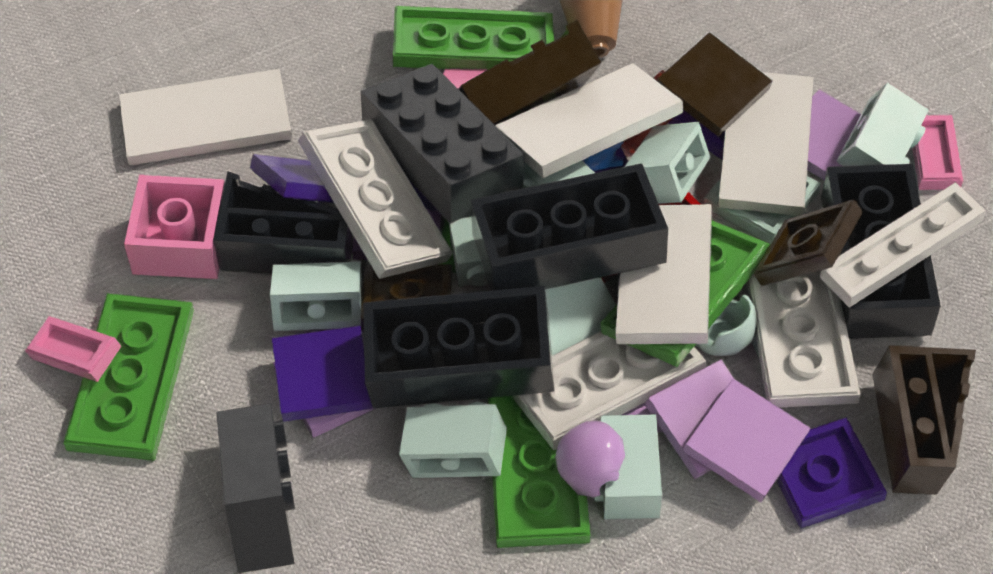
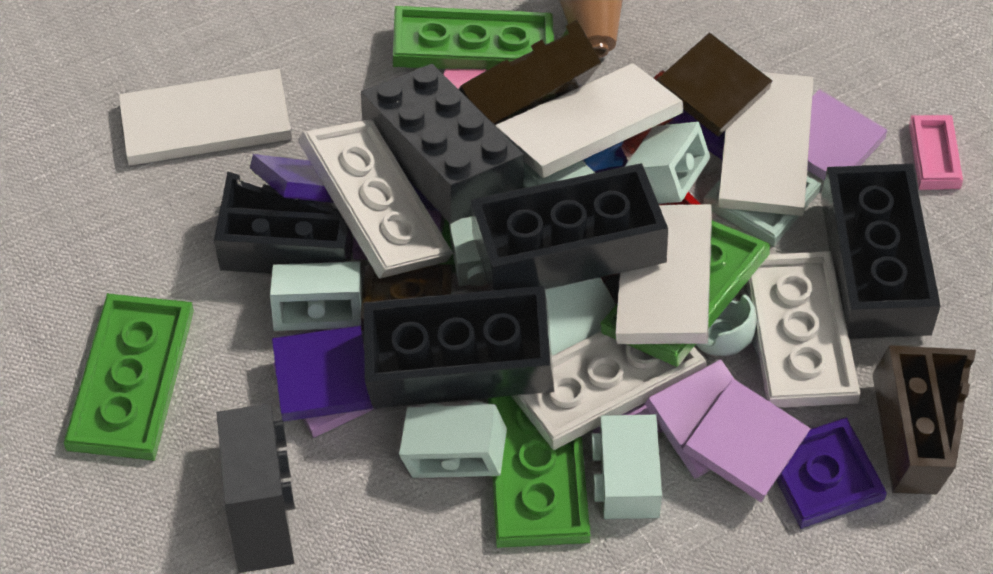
bright pink tile [25,316,121,382] -> none
bright pink brick [124,175,225,279] -> none
lavender hair [555,421,625,497] -> none
dark brown tile [754,200,862,286] -> none
white plate [820,182,986,308] -> none
light aqua brick [836,83,929,166] -> none

